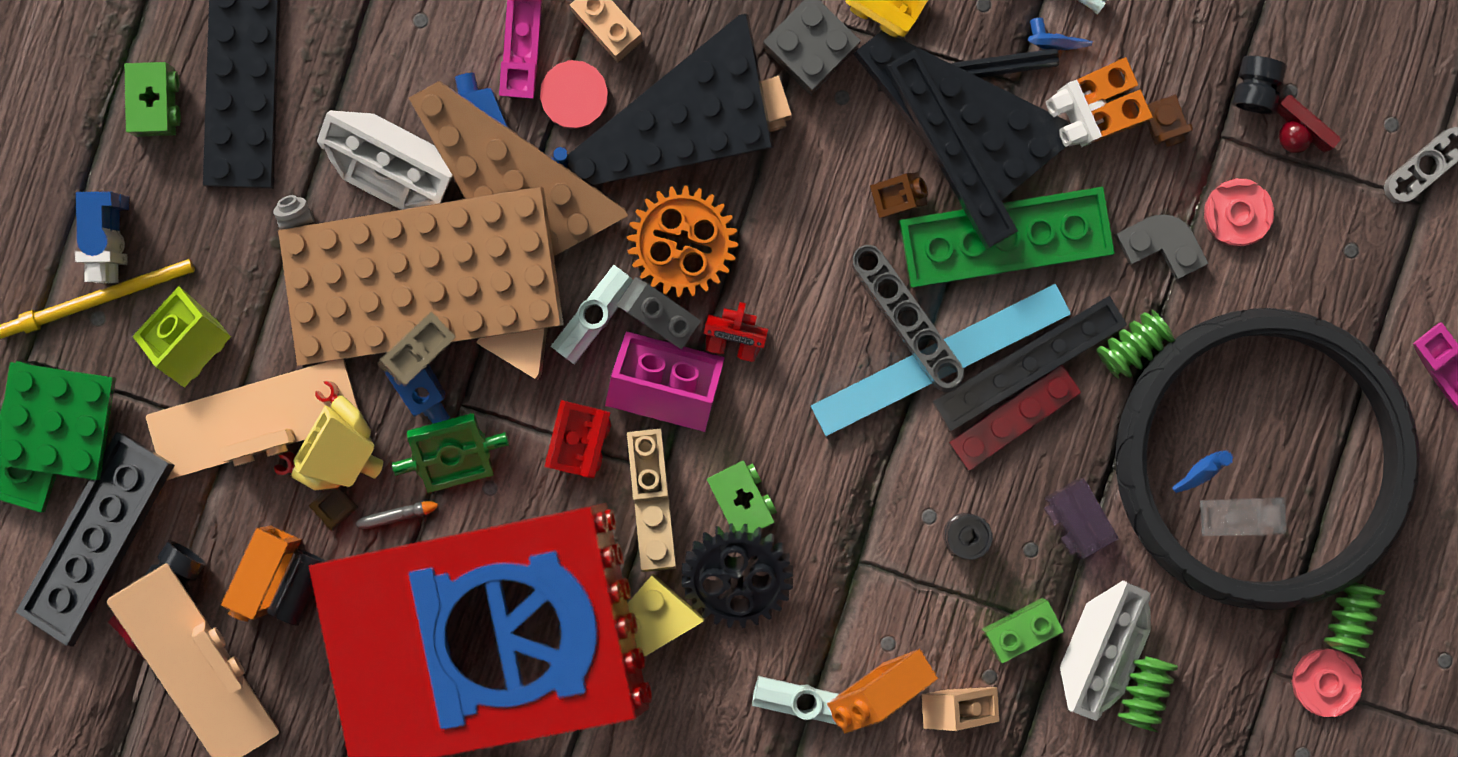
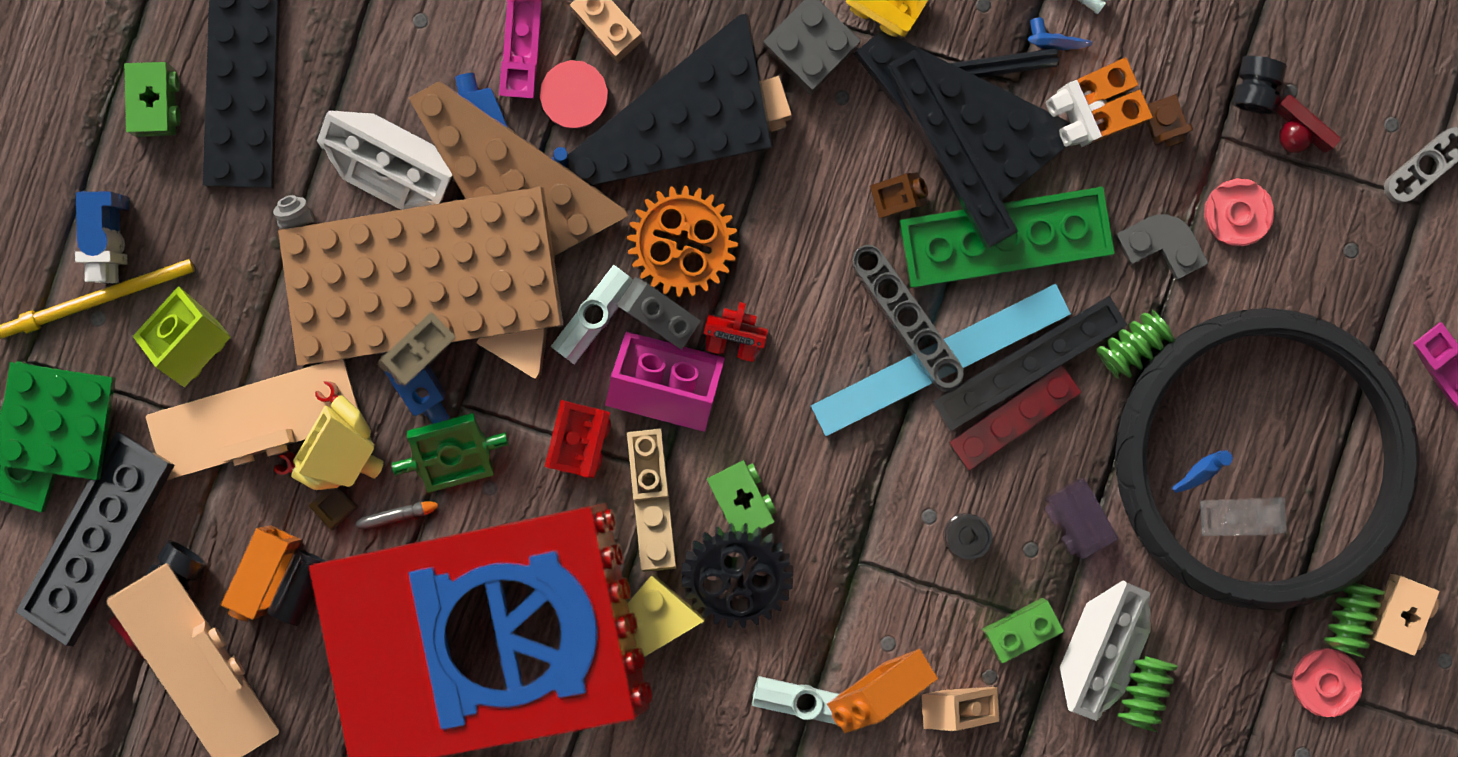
none -> light nougat brick [1366,574,1440,656]

